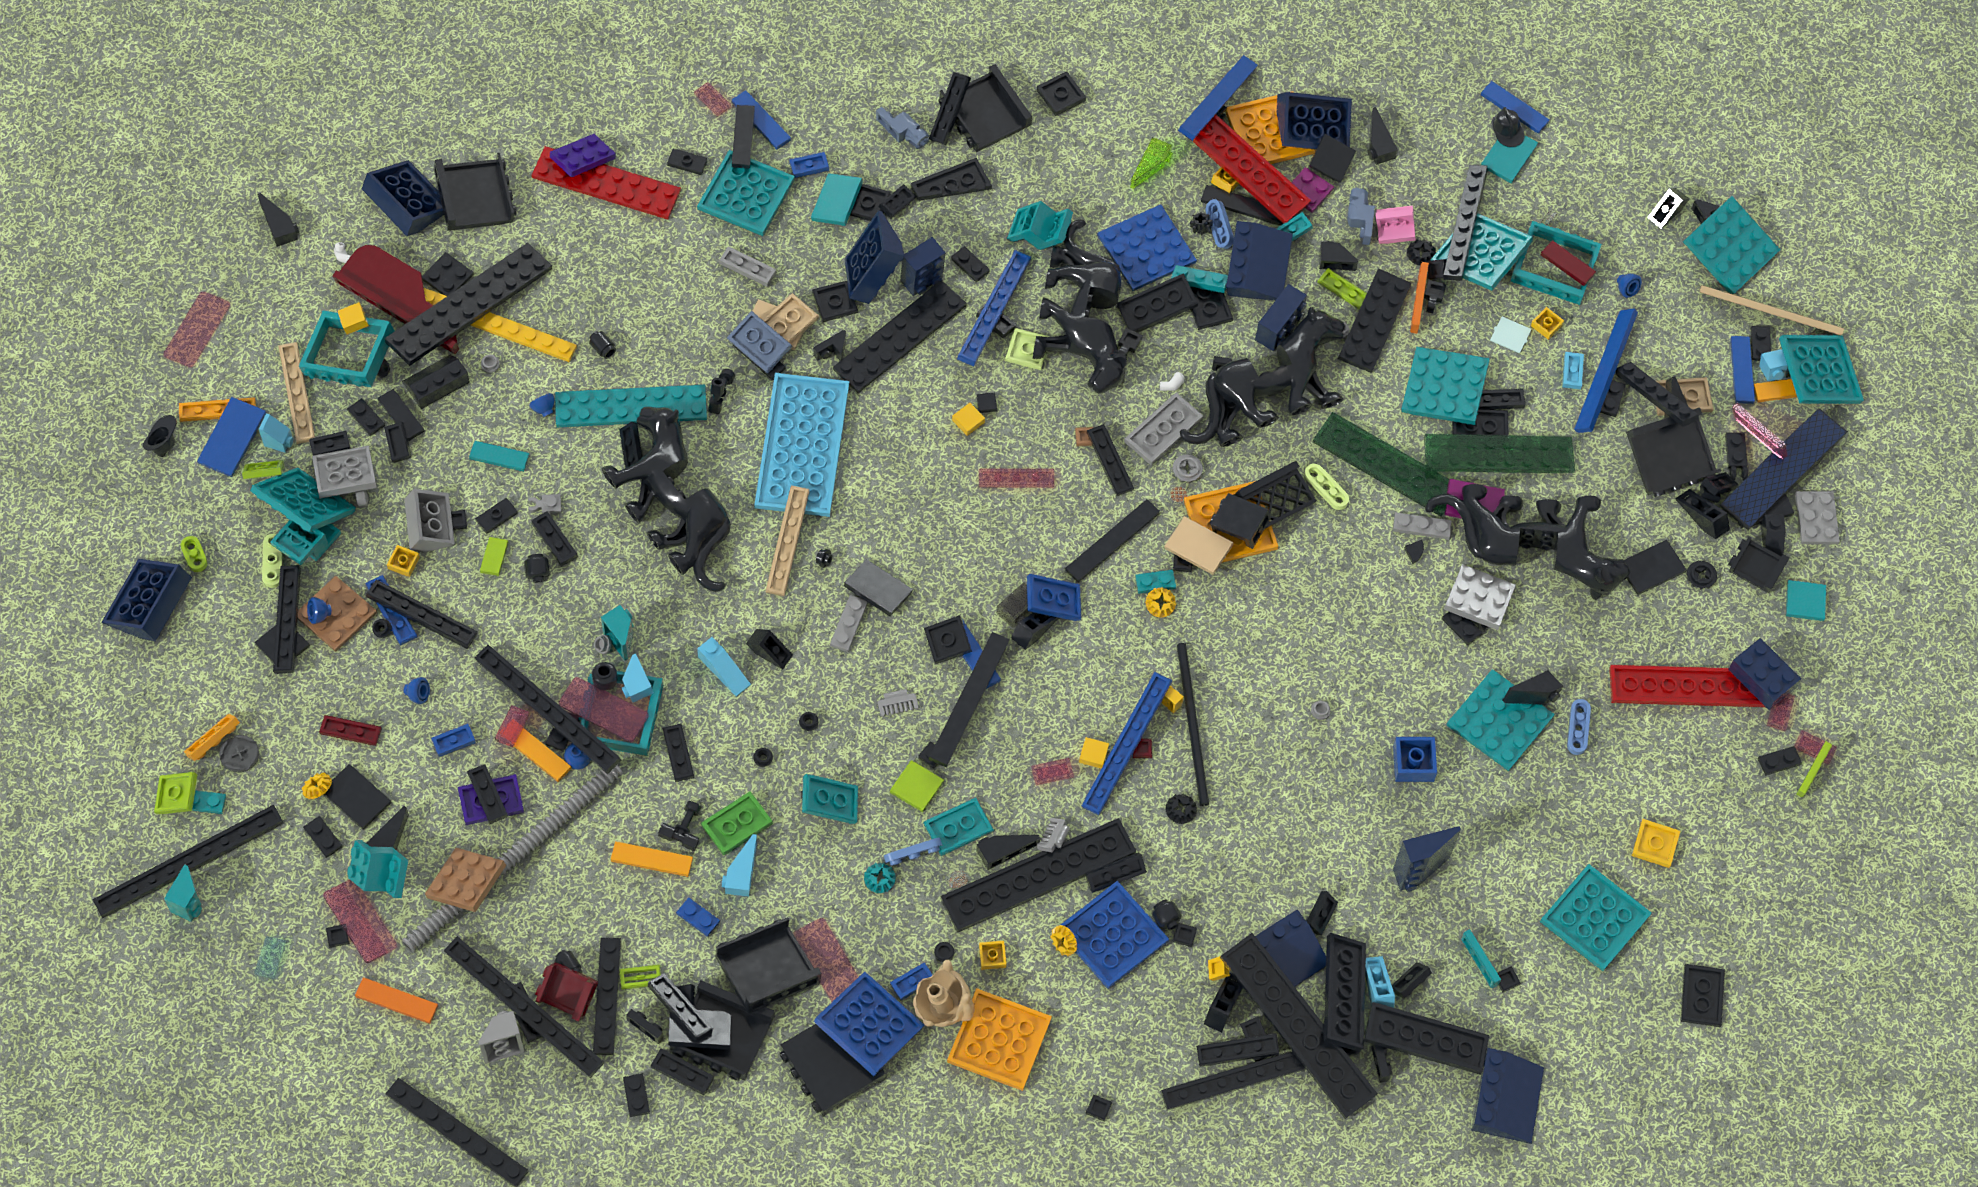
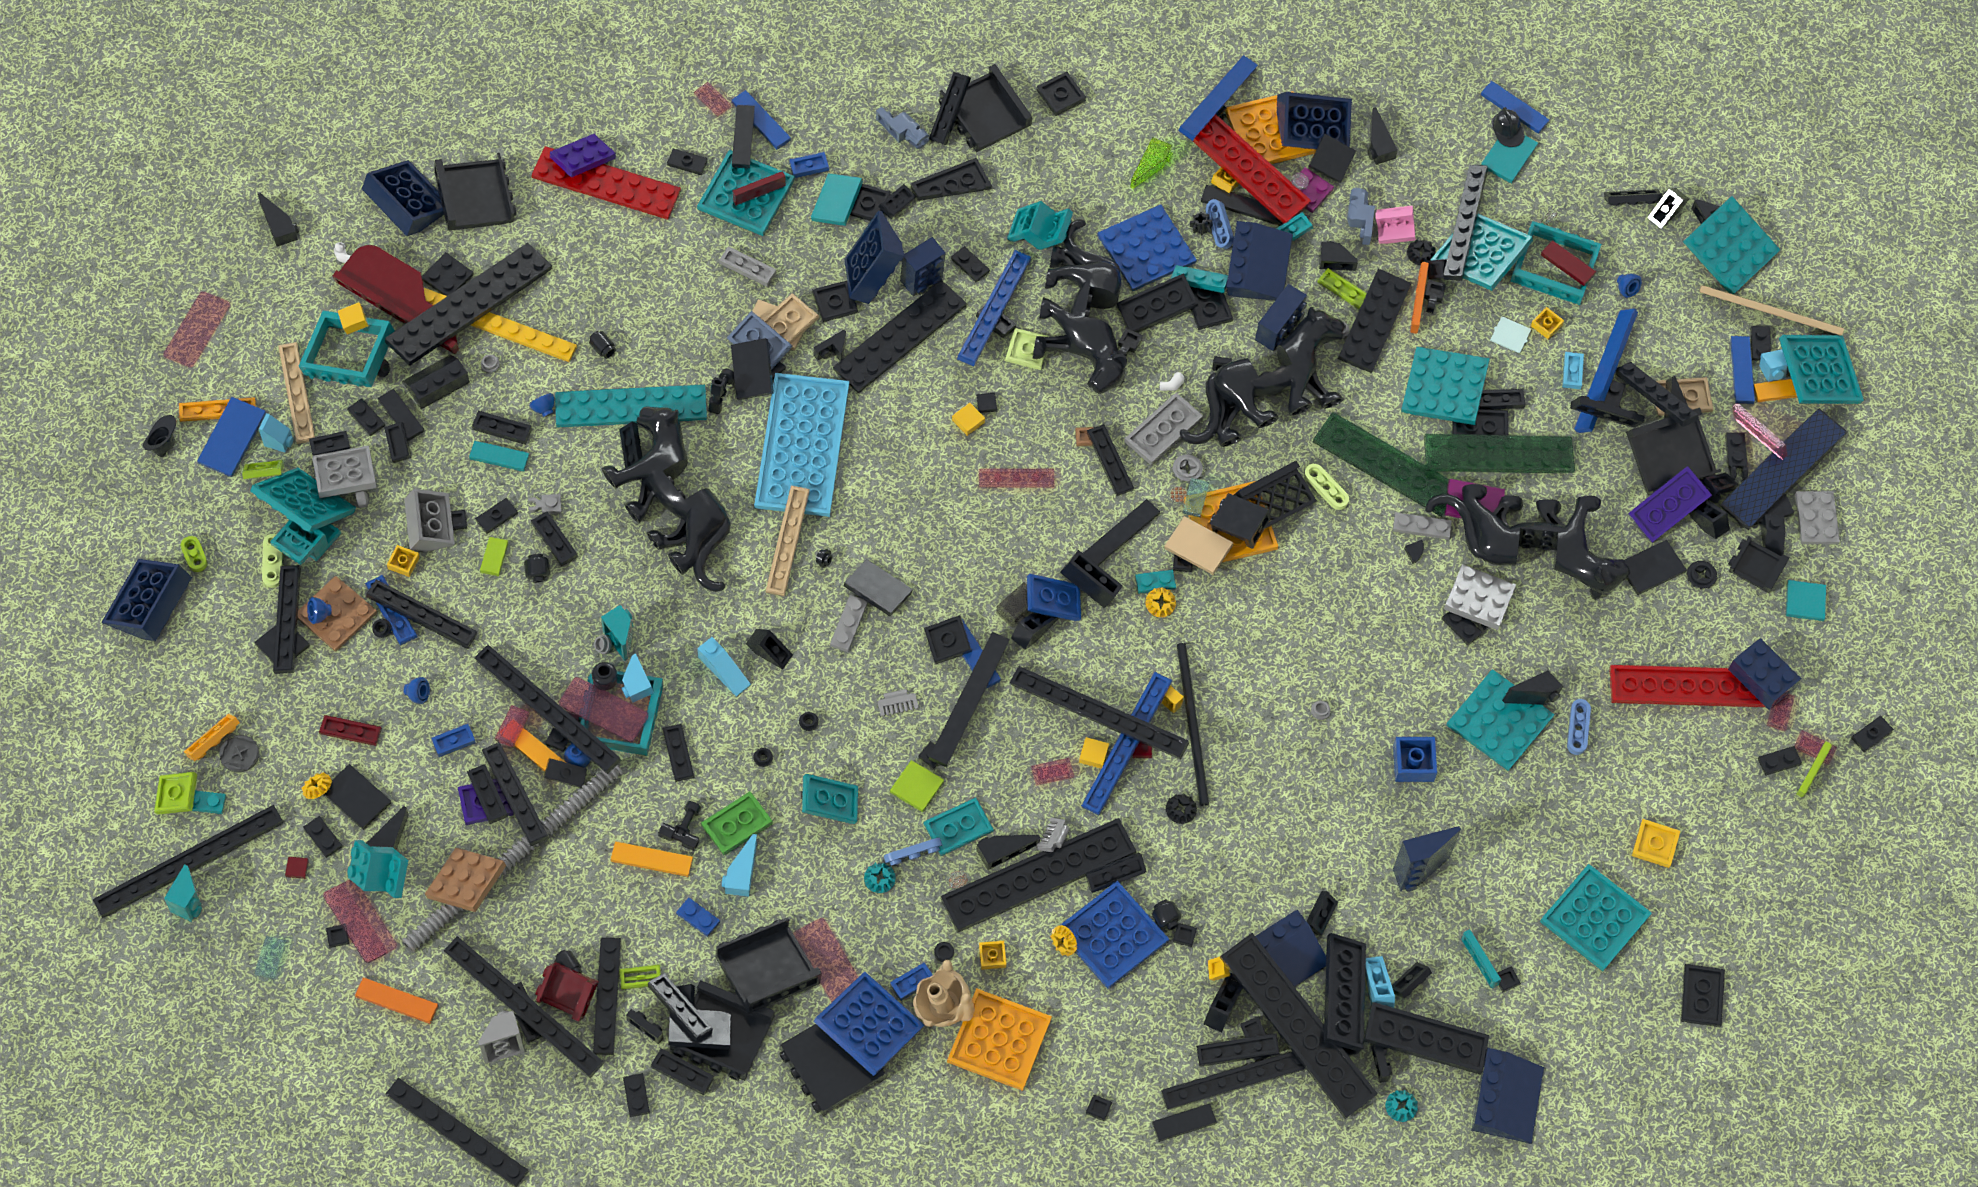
none -> dark red tile [285,857,309,879]
none -> black plate [472,410,532,445]
none -> black tile [482,742,549,847]
none -> black plate [543,758,587,788]
none -> black tile [731,338,774,400]
none -> dark red tile [733,171,786,205]
none -> black plate [1010,666,1189,760]
none -> black brick [1060,550,1123,608]
none -> black tile [1152,1103,1217,1142]
none -> clear light blue tile [1182,478,1209,518]
none -> clear plate [1291,173,1309,190]
none -> teal gear [1385,1090,1418,1122]
none -> black plate [1570,396,1645,427]
none -> black plate [1604,189,1662,206]
none -> dark purple plate [1628,466,1712,543]
none -> black plate [1851,715,1894,752]

